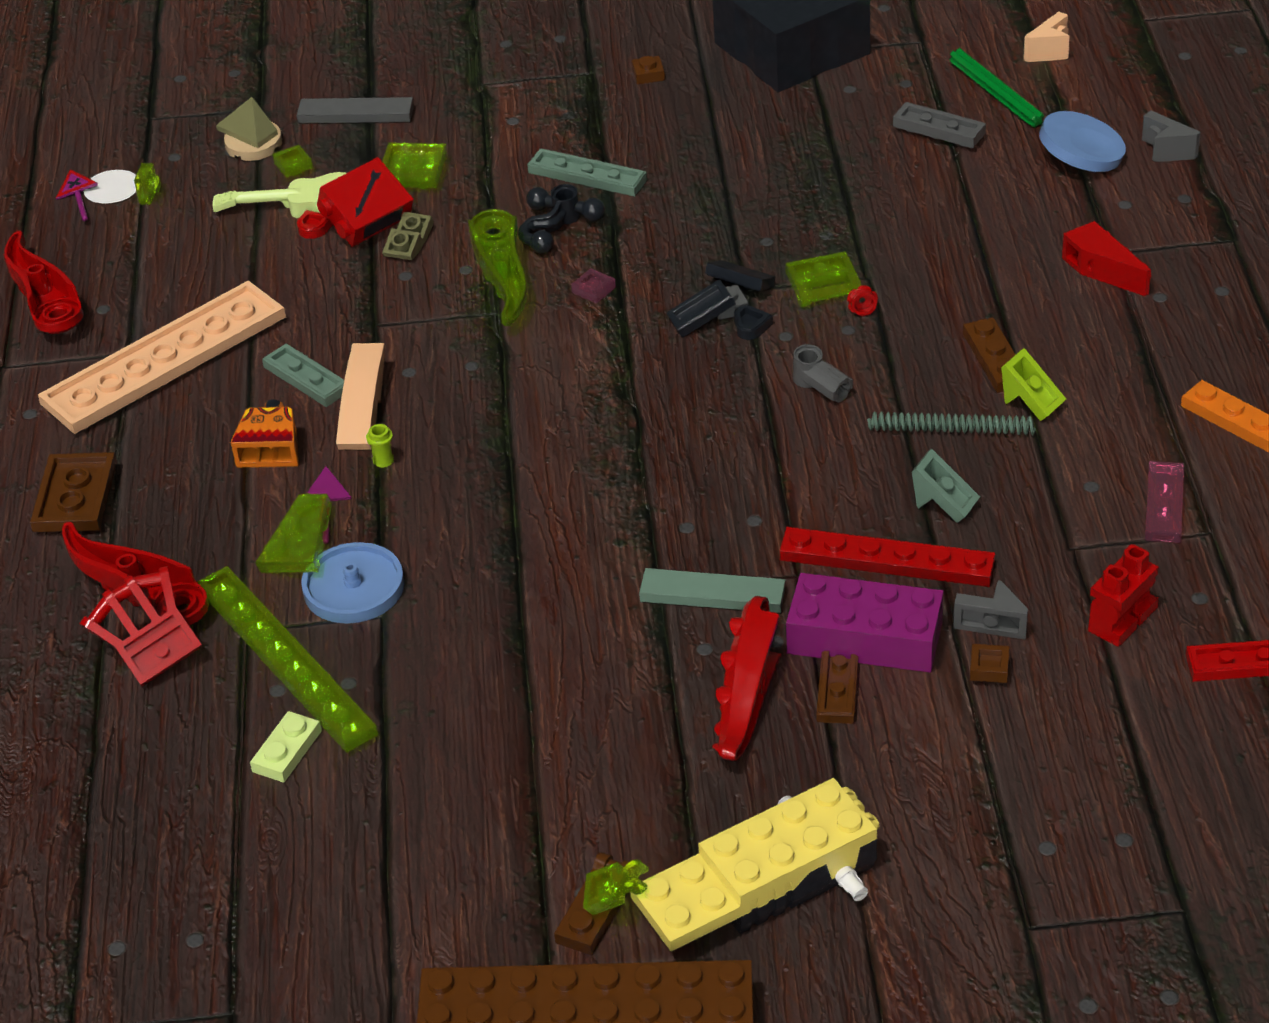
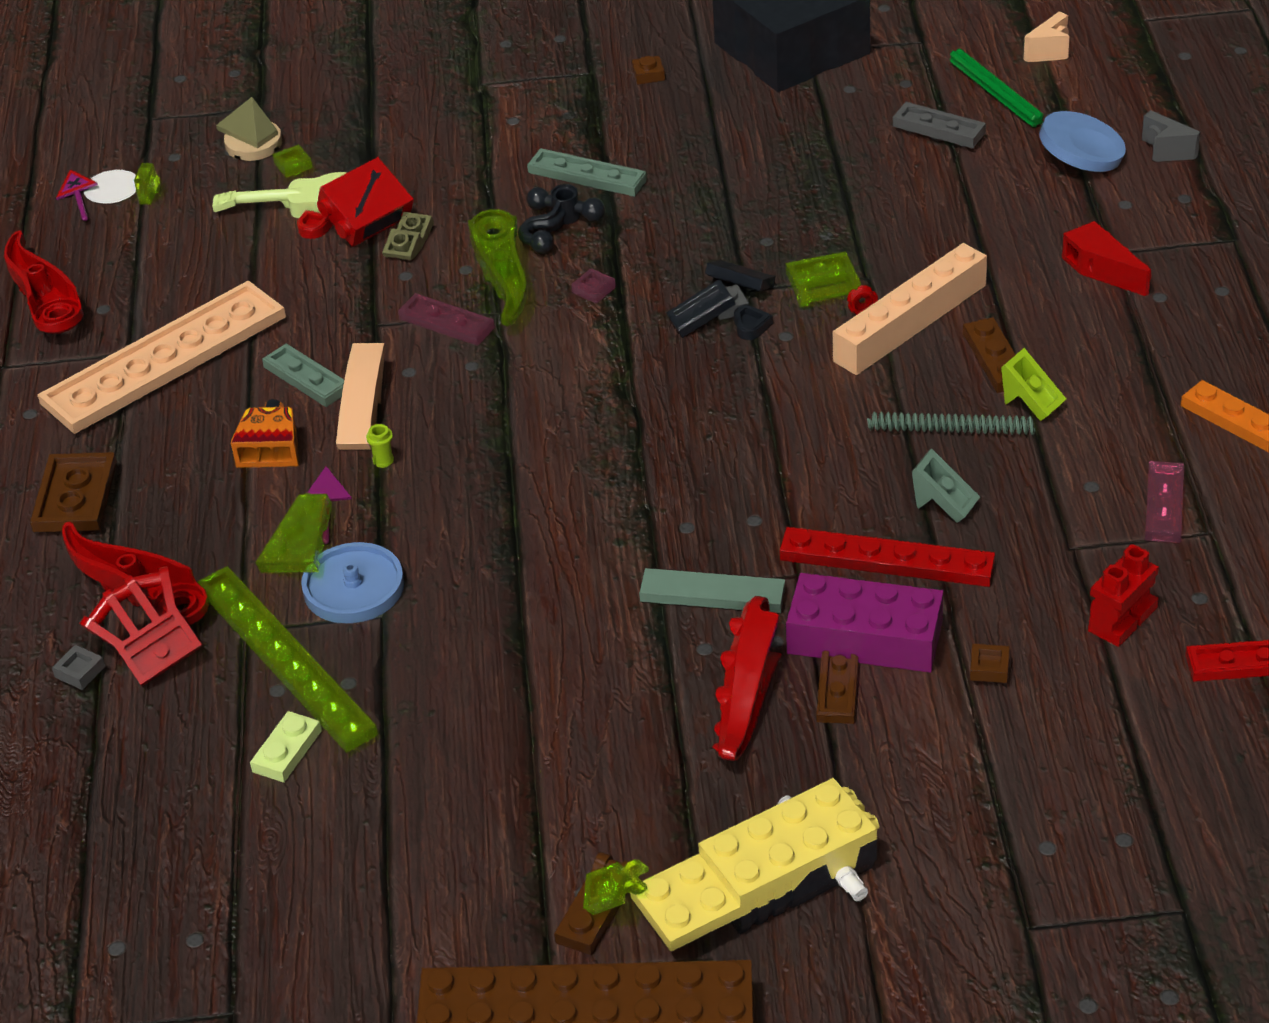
dark grey tile [297,97,414,124] -> none
clear neon green plate [382,143,447,189] -> none
dark grey piece [792,344,853,403] -> none
dark grey slope [954,580,1028,640] -> none
none -> dark grey plate [52,645,105,690]
none -> clear pink tile [398,293,495,346]
none -> light nougat brick [833,243,987,375]

